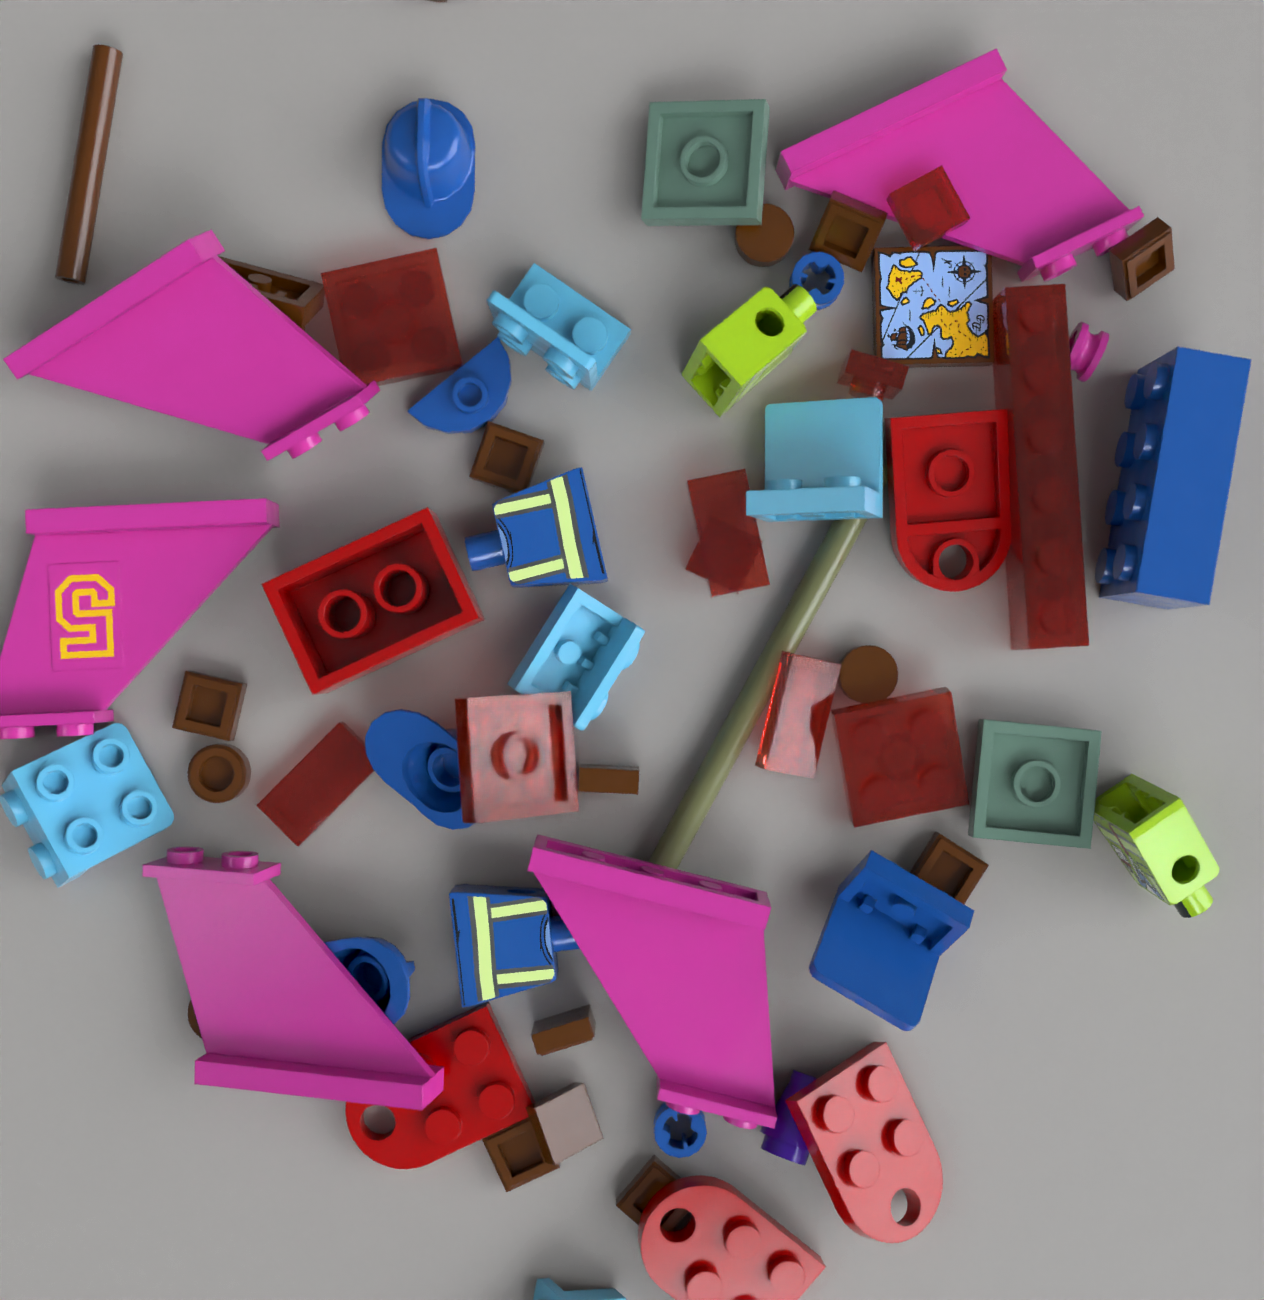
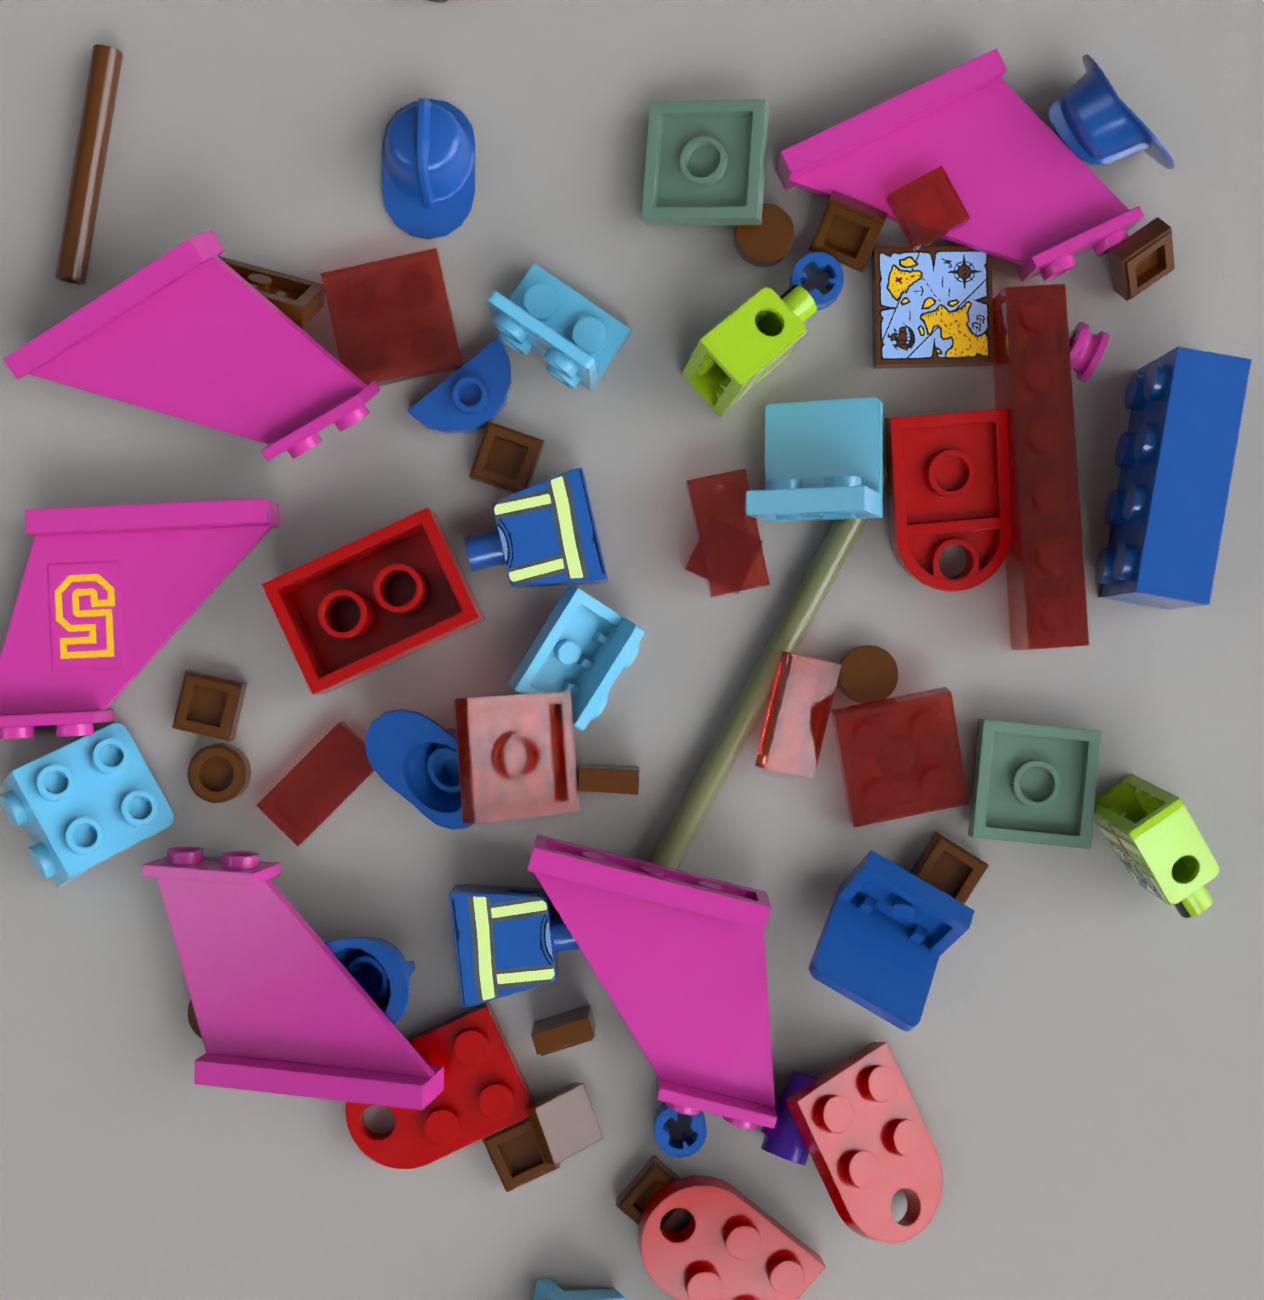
clear red plate [837,349,909,402] -> none
none -> blue piece [1048,54,1175,169]

